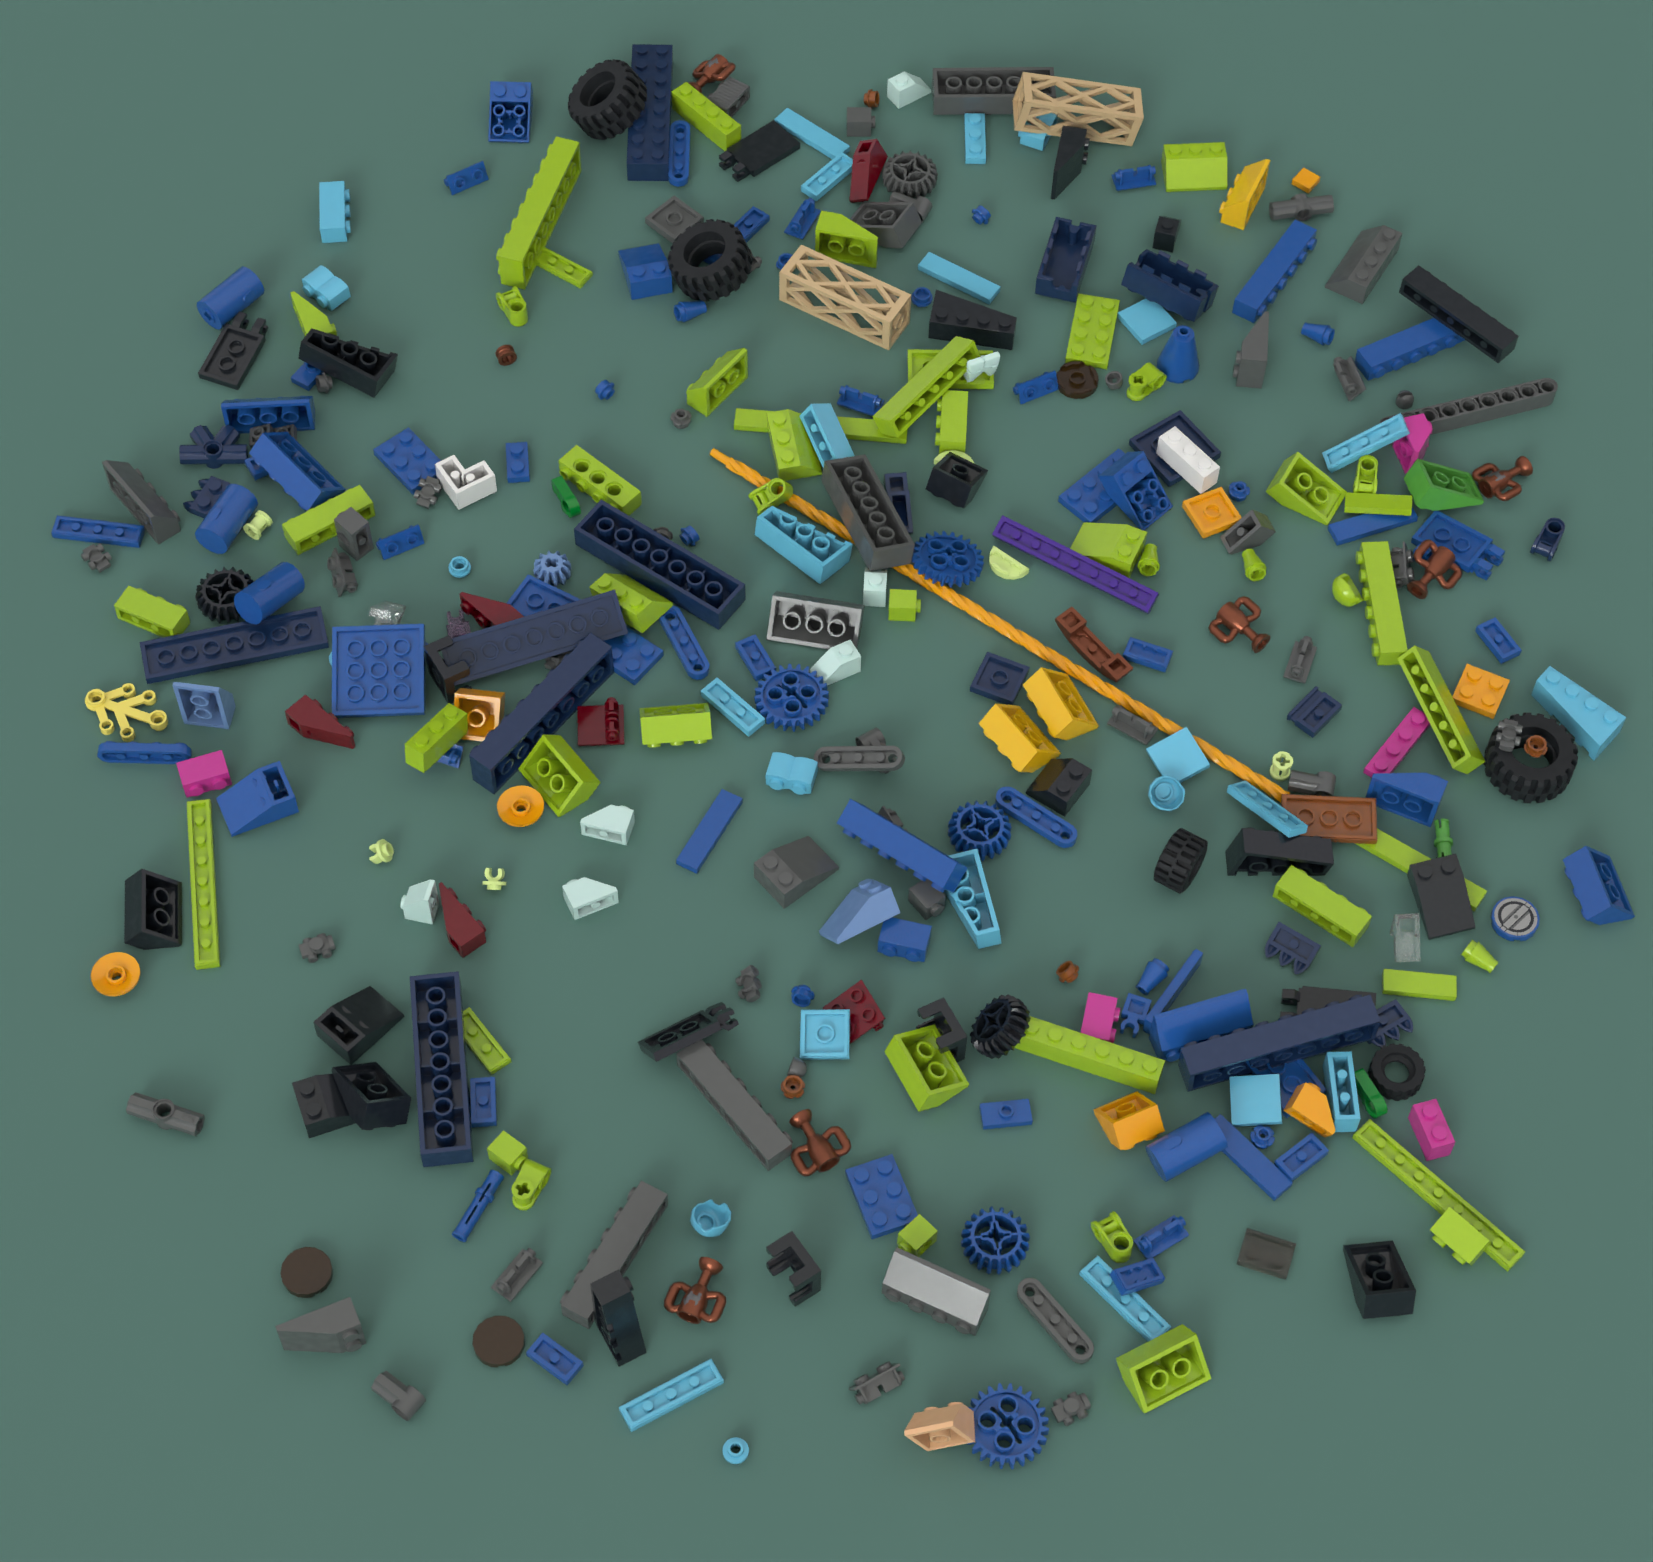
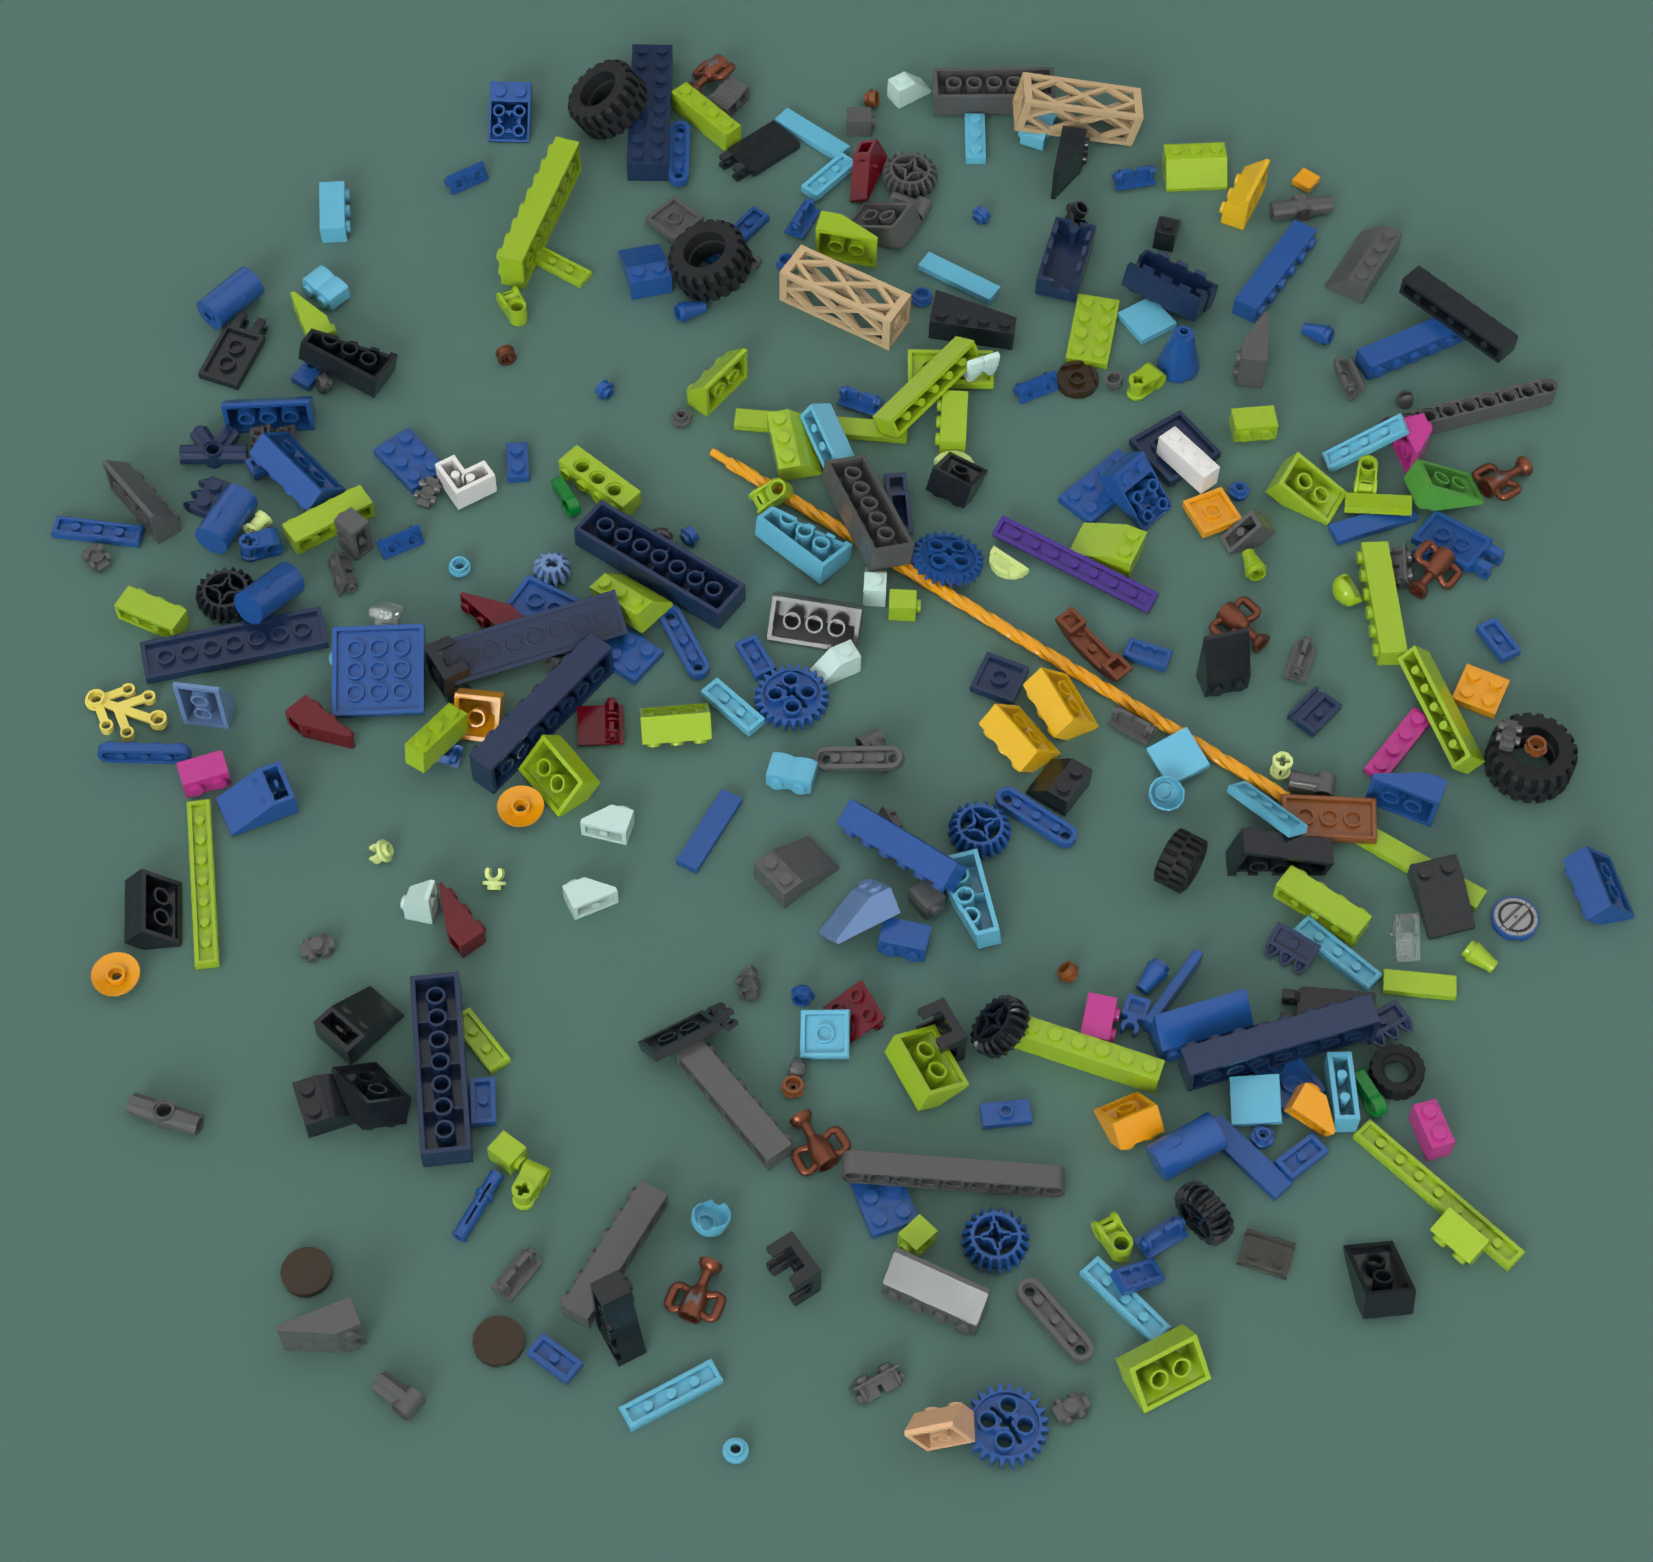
clear purple plate [446,609,471,638] -> none
lime cone [1138,544,1160,576] -> none
bright green pin [1434,818,1453,858] -> none
dark blue piece [1530,518,1565,562] -> none
medium azure wedge [1531,666,1626,761] -> none
none -> blue piece [239,527,284,562]
none -> dark grey beam [842,1150,1065,1198]
none -> black plate [1065,201,1089,226]
none -> black gear [1174,1180,1235,1246]
none -> black slope [1196,627,1251,697]
none -> lime brick [1228,405,1279,442]
none -> medium azure tile [1293,915,1383,992]

